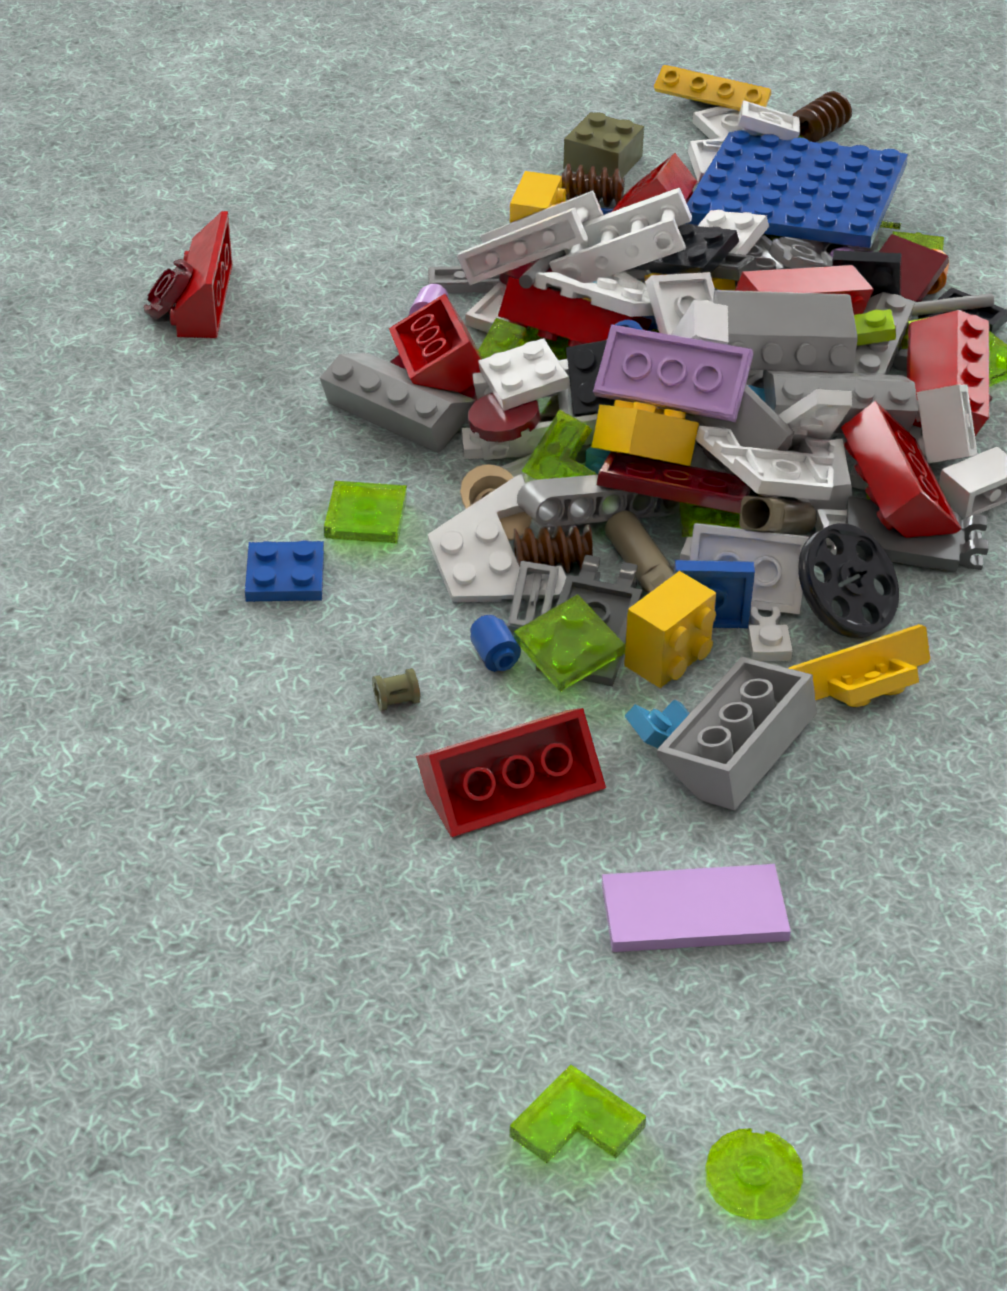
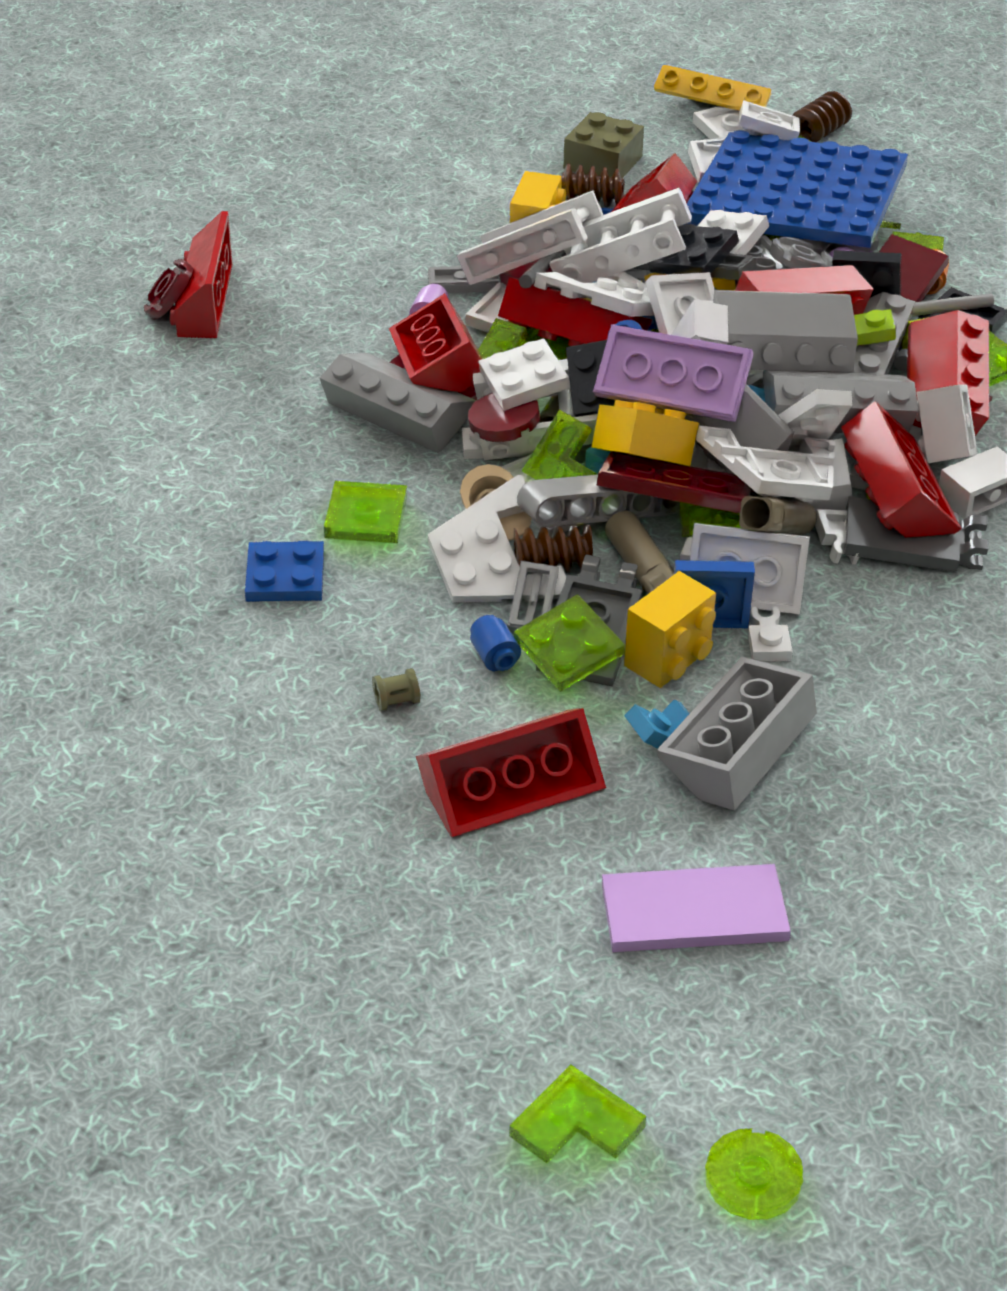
yellow bracket [789,624,930,707] -> none
black wedge [798,523,899,638] -> none

